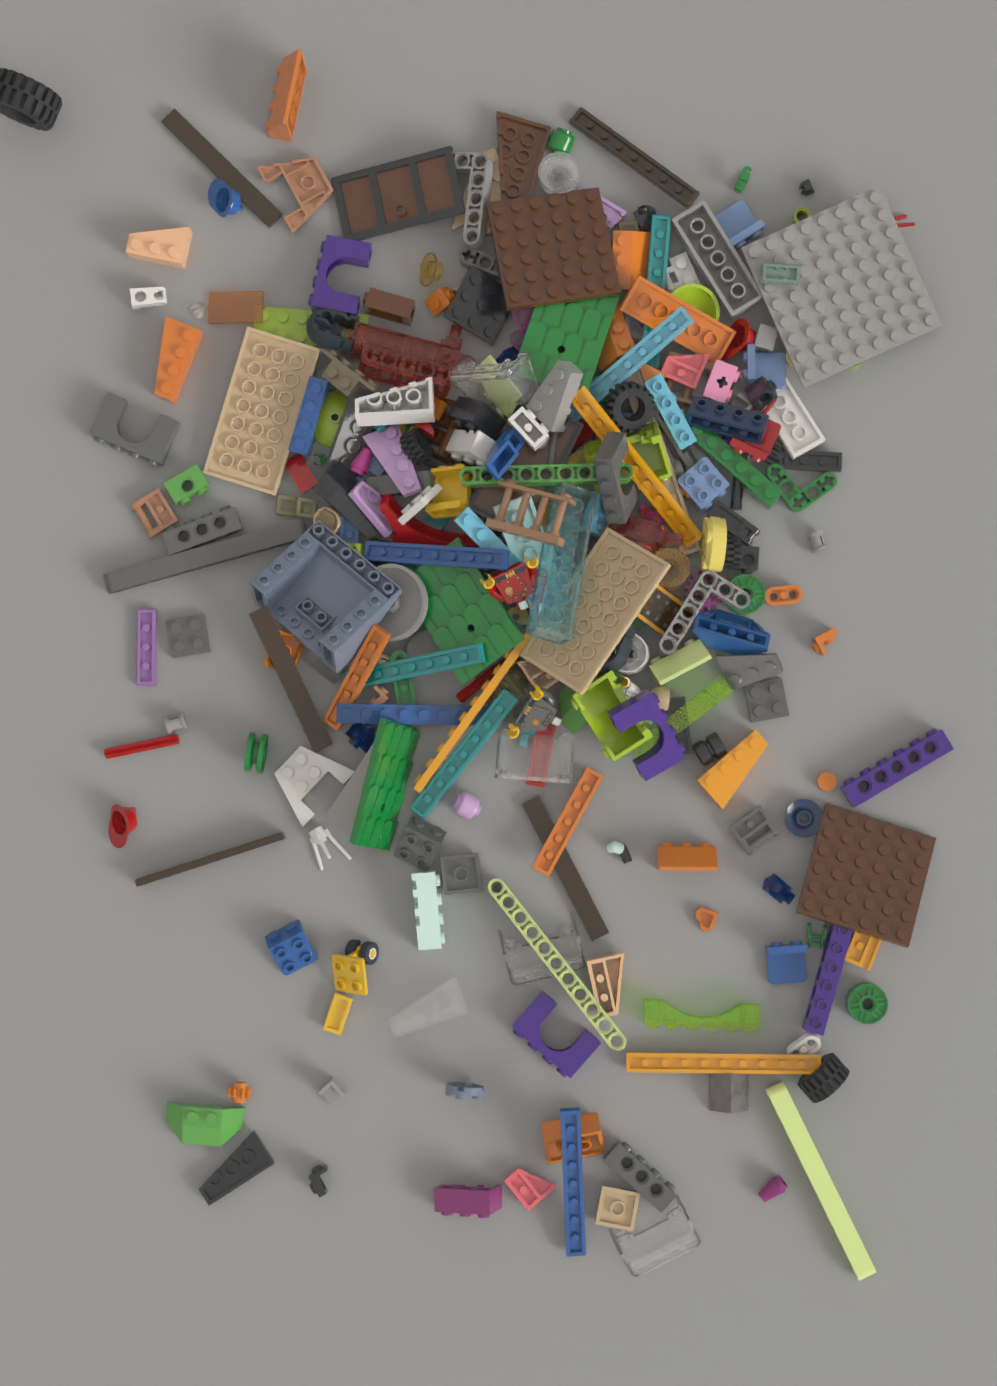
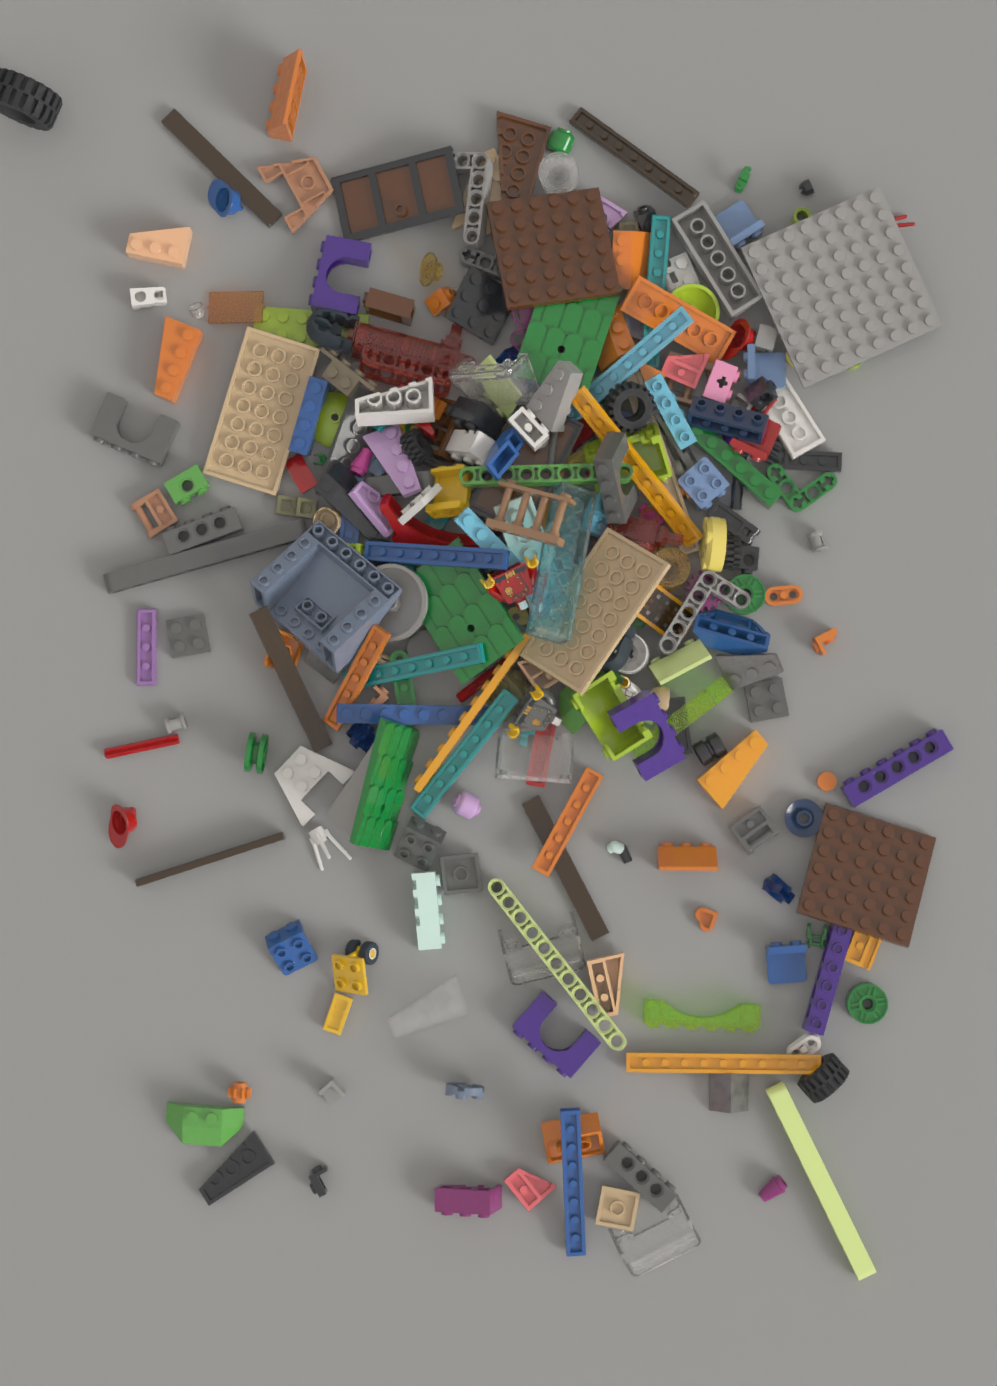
sand green plate [760,262,801,286] -> none

